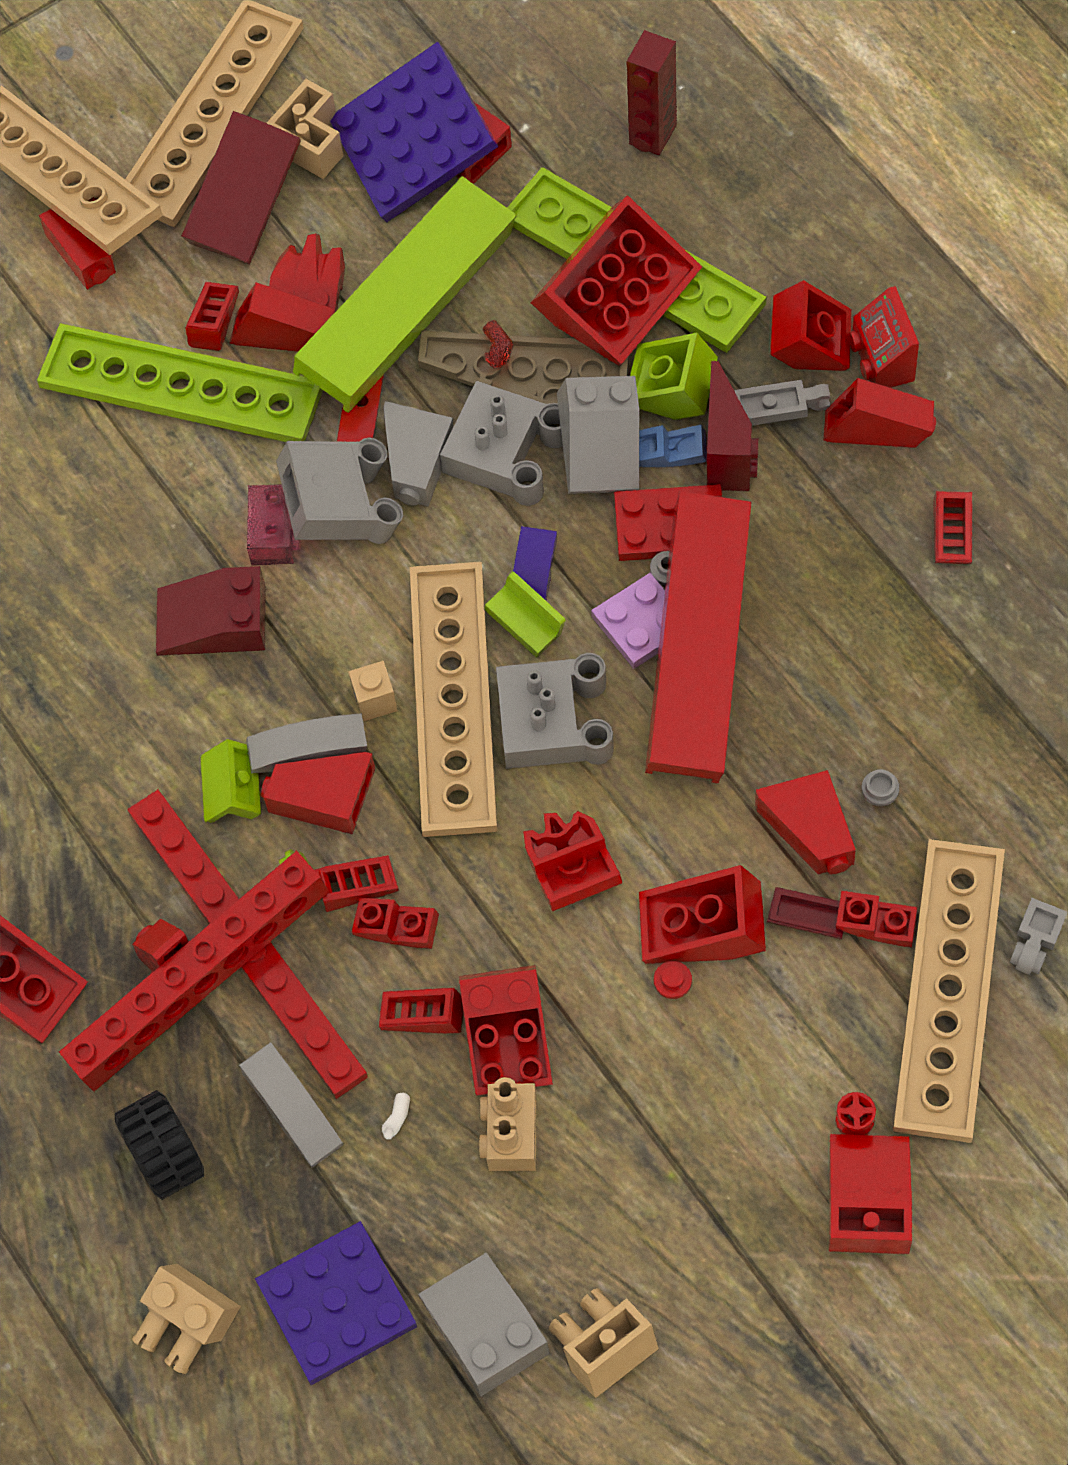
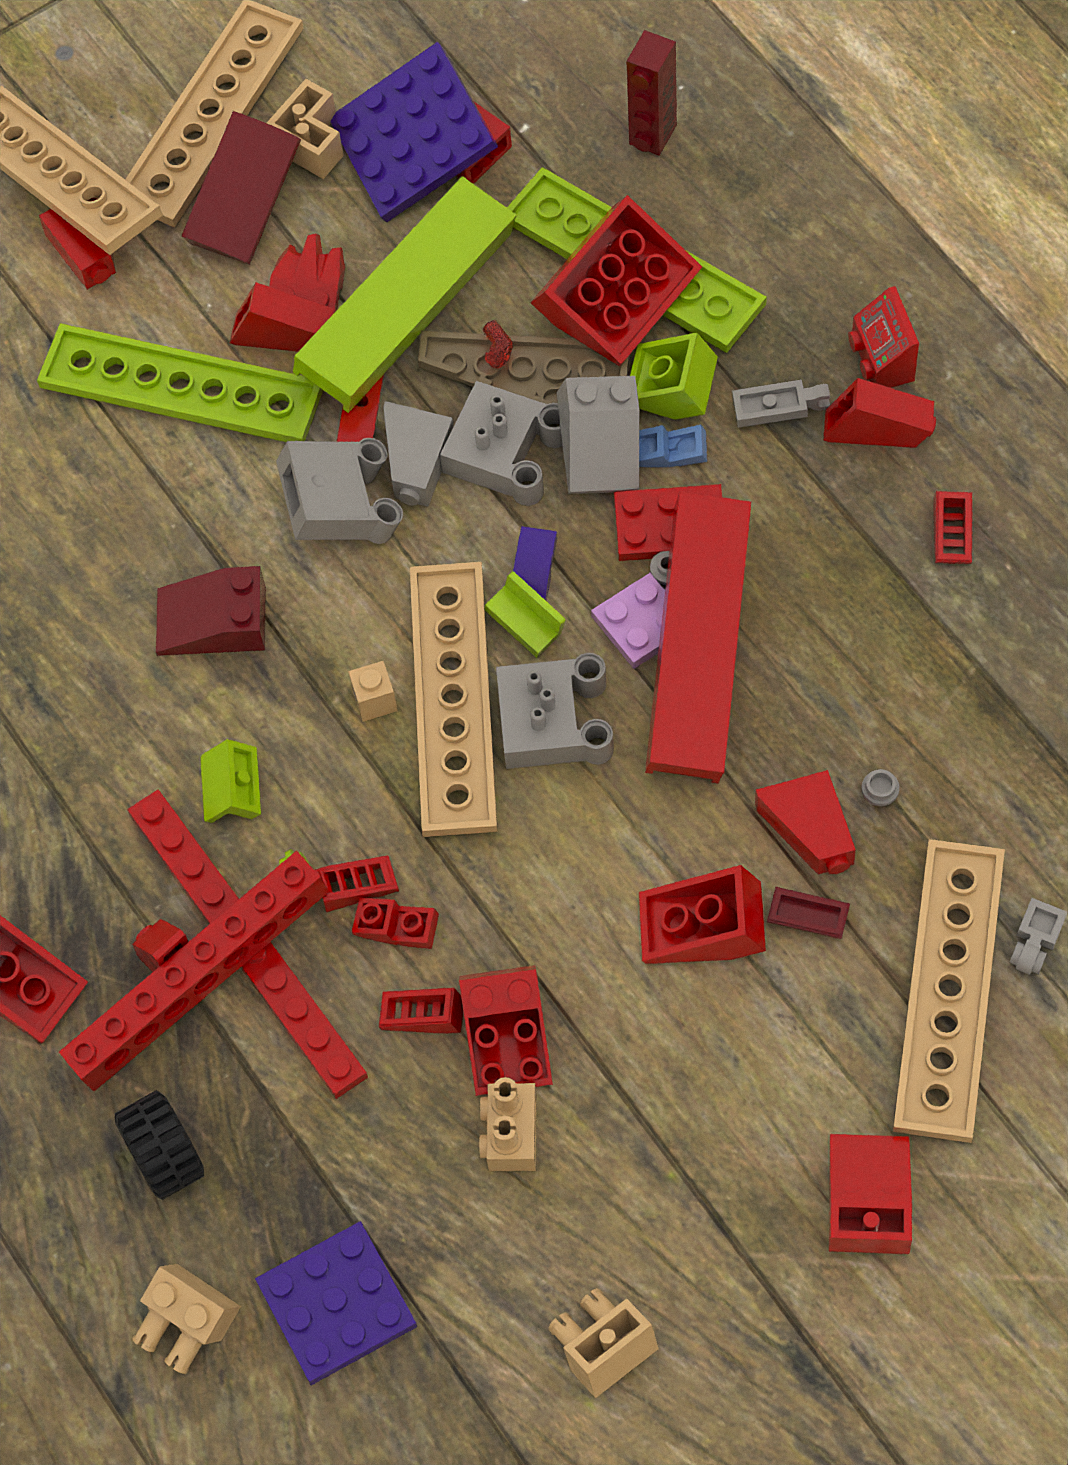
red slope [185,282,239,351] -> none
light grey slope [239,1042,343,1168] -> none
light grey slope [246,713,367,773] -> none
clear pink brick [247,484,301,566] -> none
red slope [261,752,375,834] -> none
white piece [382,1092,410,1139] -> none
light grey slope [418,1253,549,1397] -> none
red plate [523,811,622,912] -> none
red plate [654,961,692,999] -> none
dark red slope [707,361,759,491] -> none
red slope [770,280,852,371] -> none
red wheel [835,1092,876,1135] -> none
red slope [836,891,917,948] -> none

